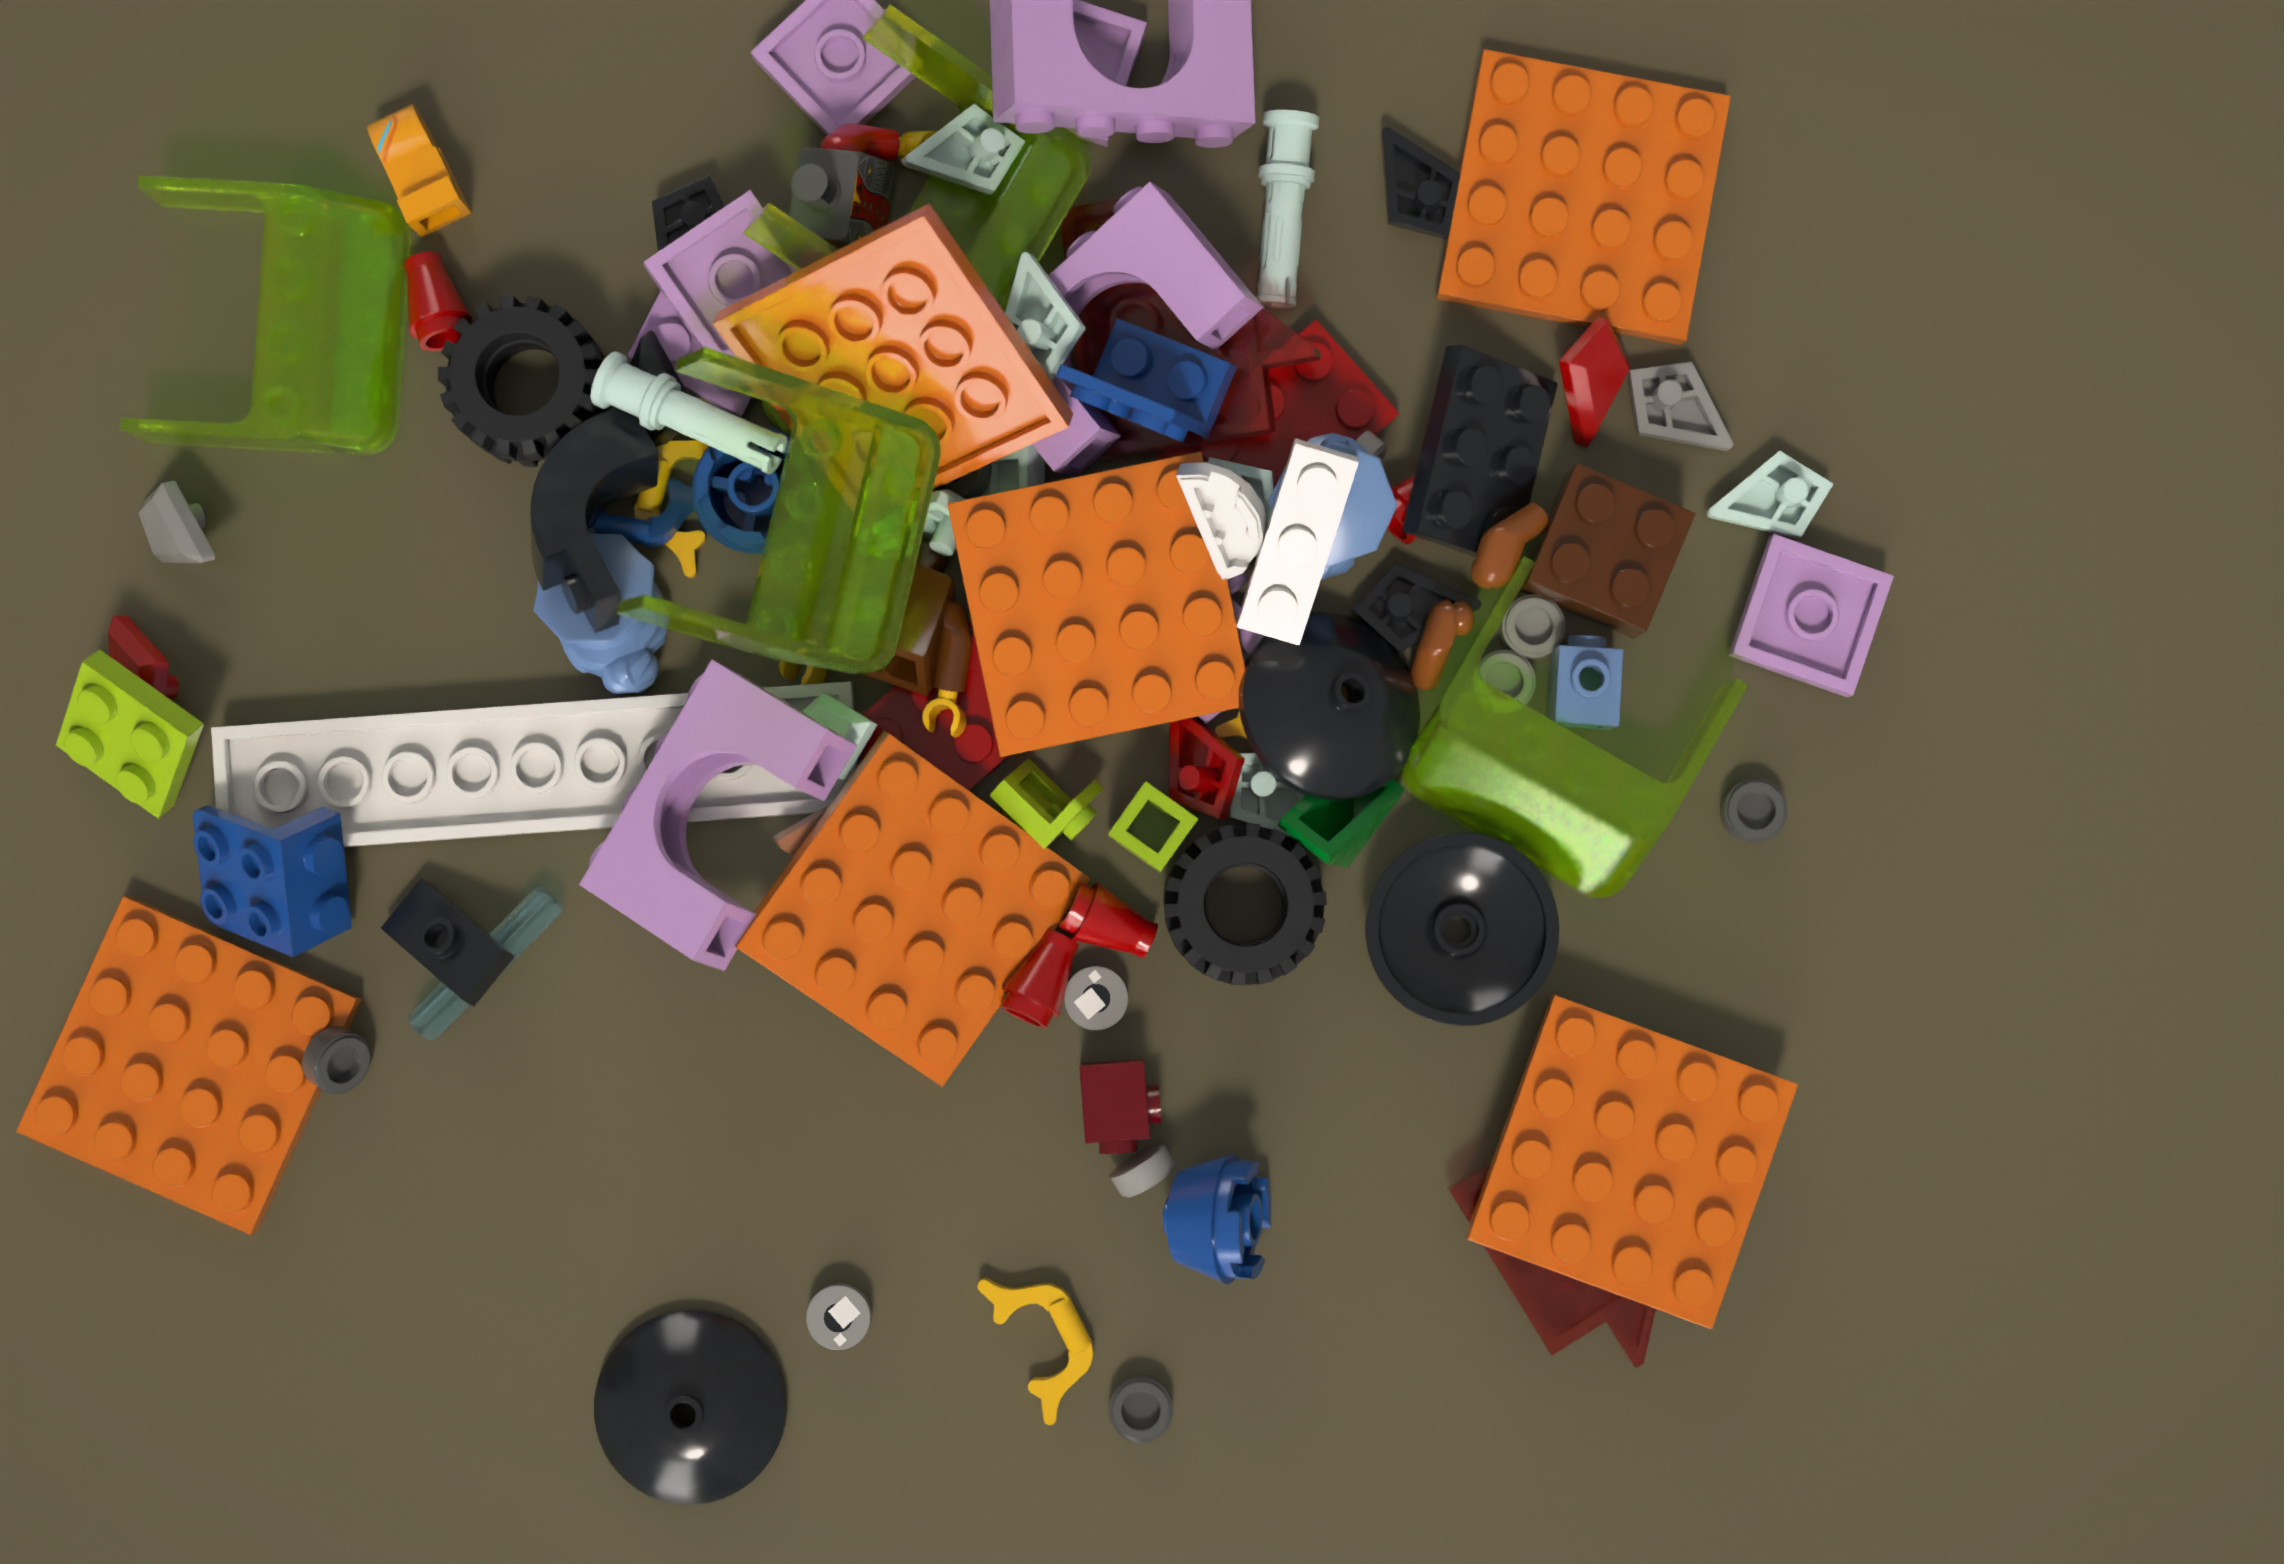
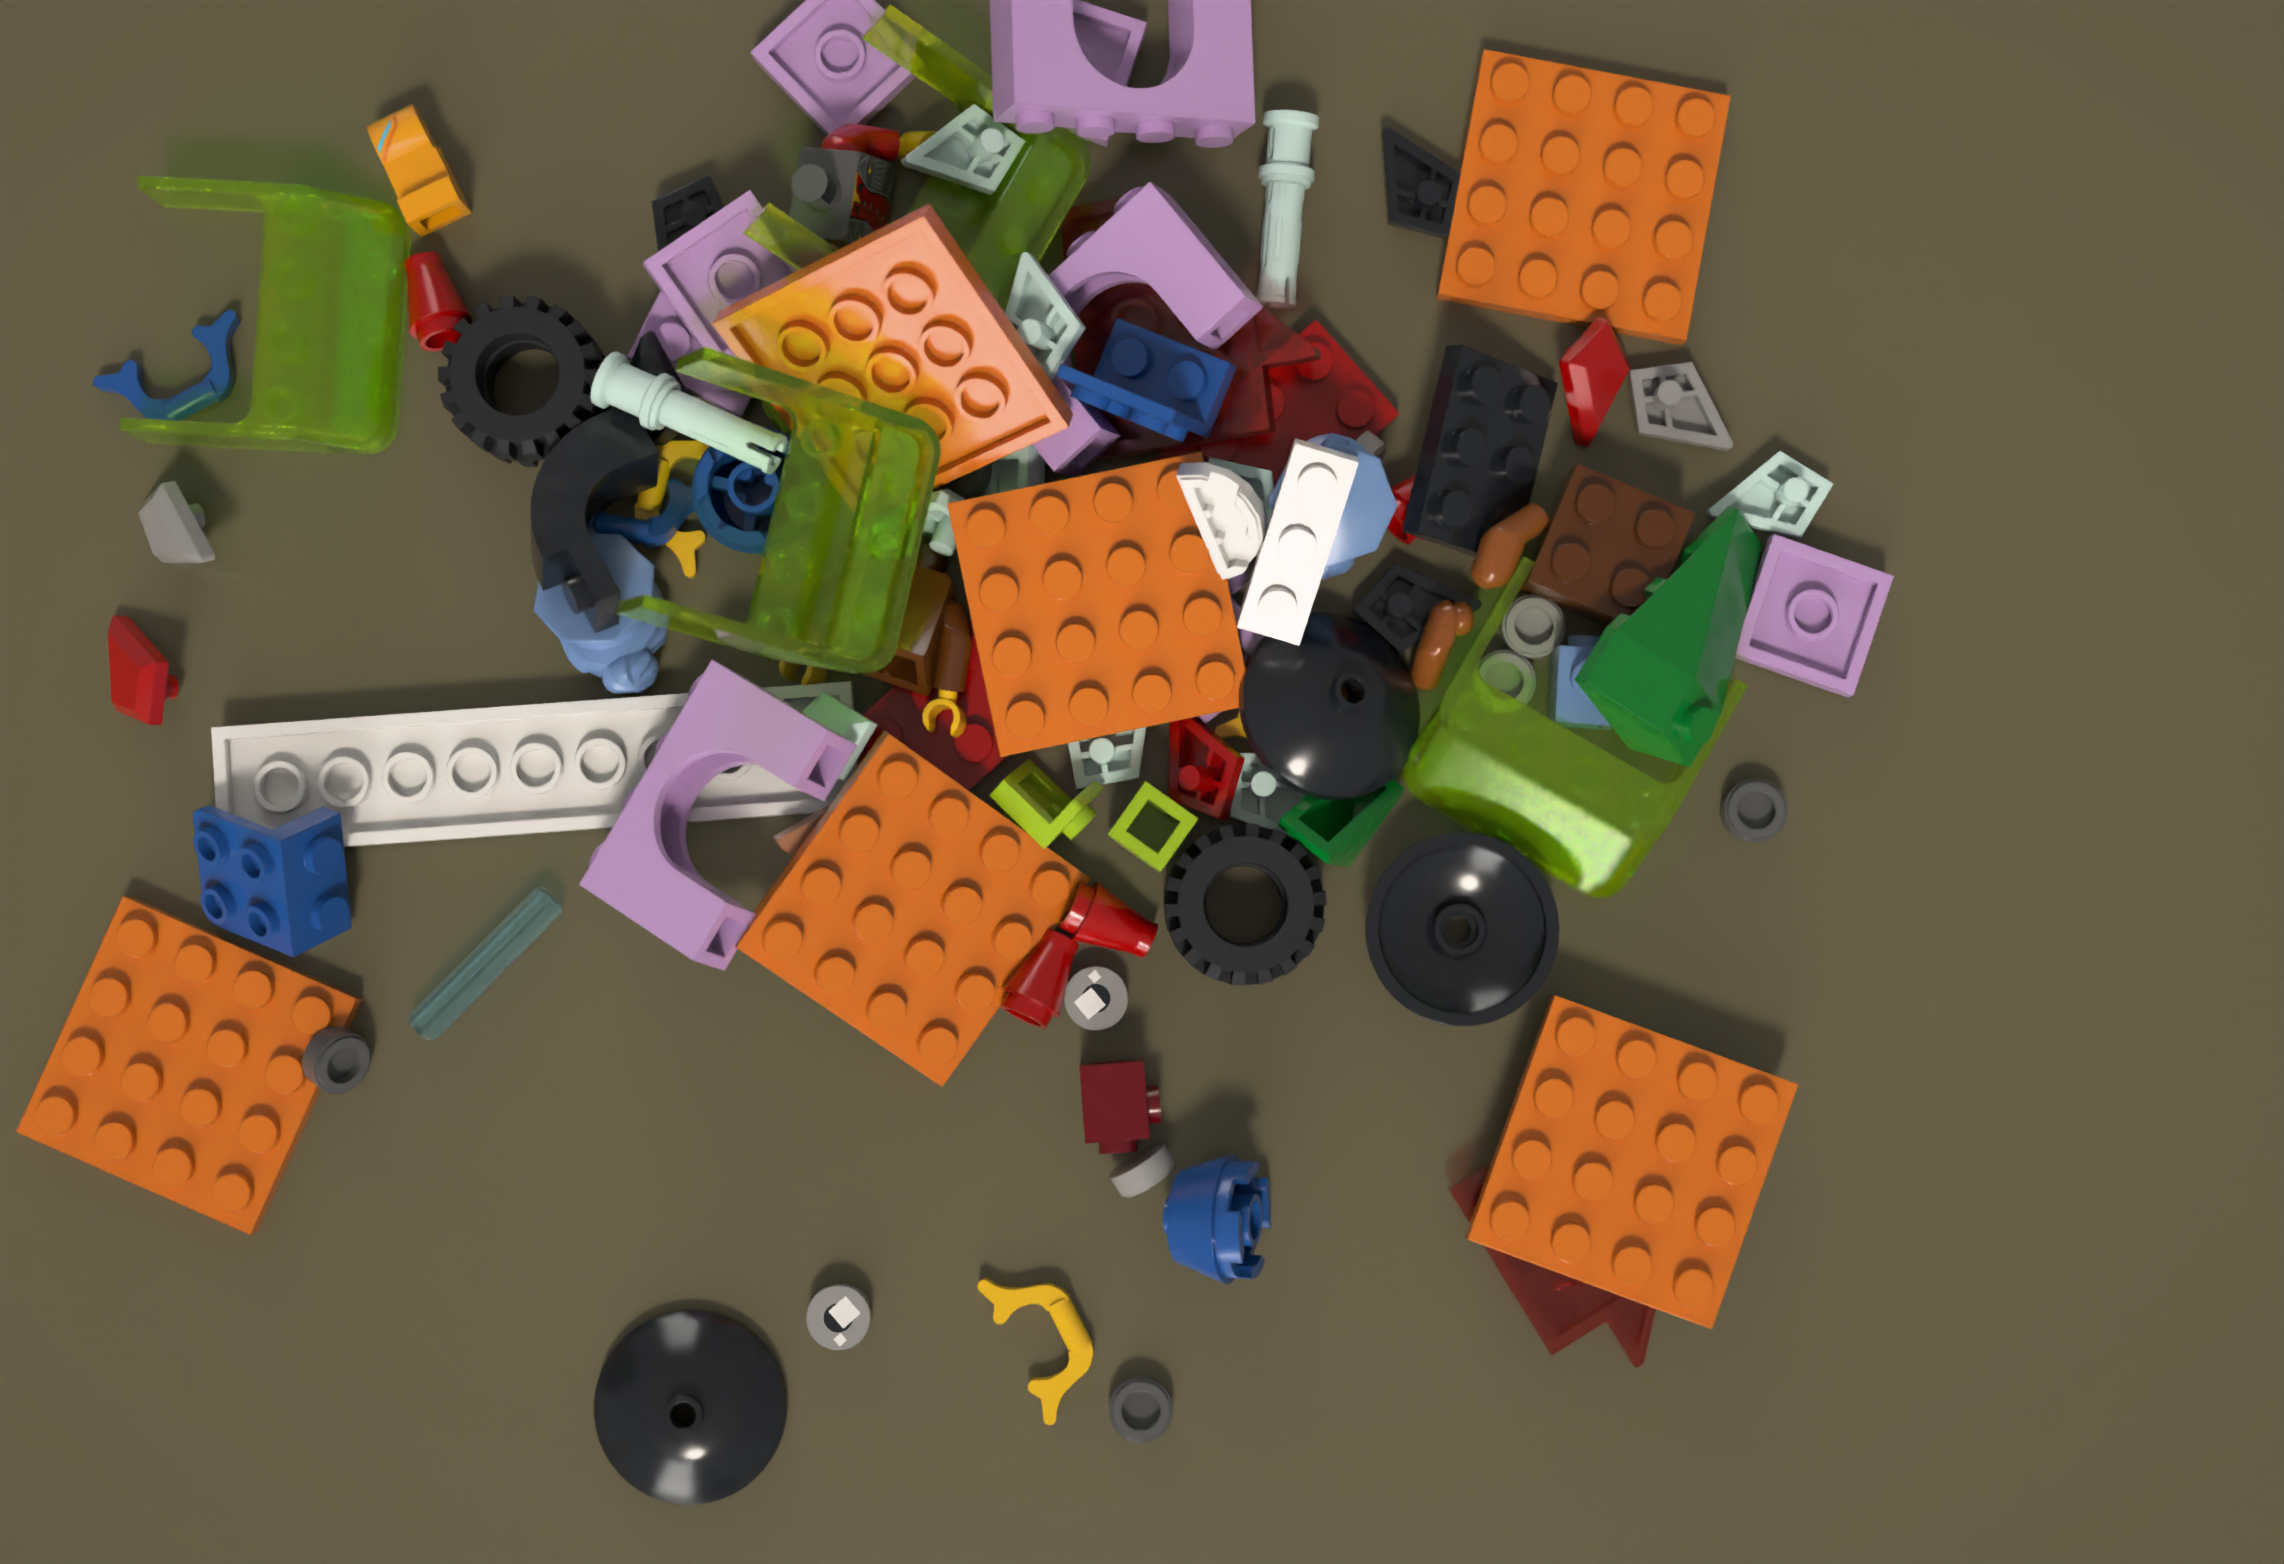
lime plate [56,649,204,819] -> none
black plate [381,878,515,1007] -> none
none -> blue helmet [93,310,241,427]
none -> light aqua piece [1068,727,1146,790]
none -> green wedge [1575,507,1763,767]

